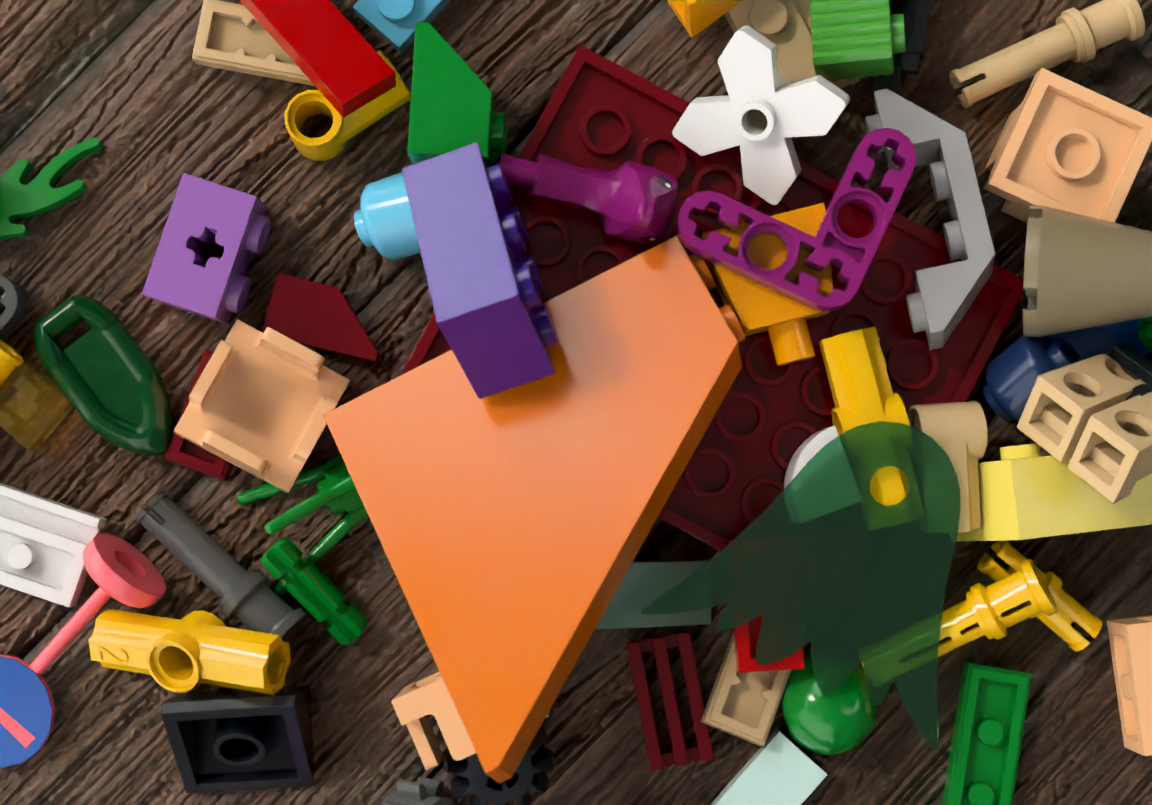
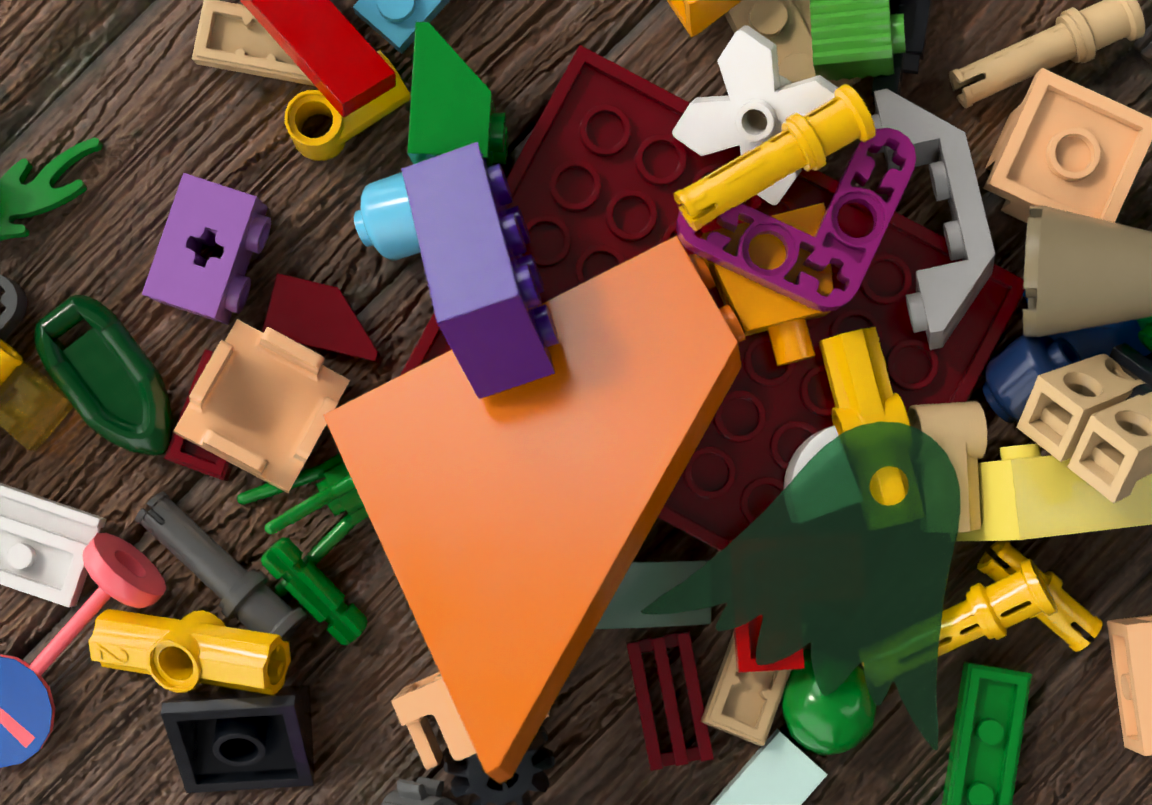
magenta animal [496,153,677,246] -> none
none -> yellow pin [673,84,876,231]

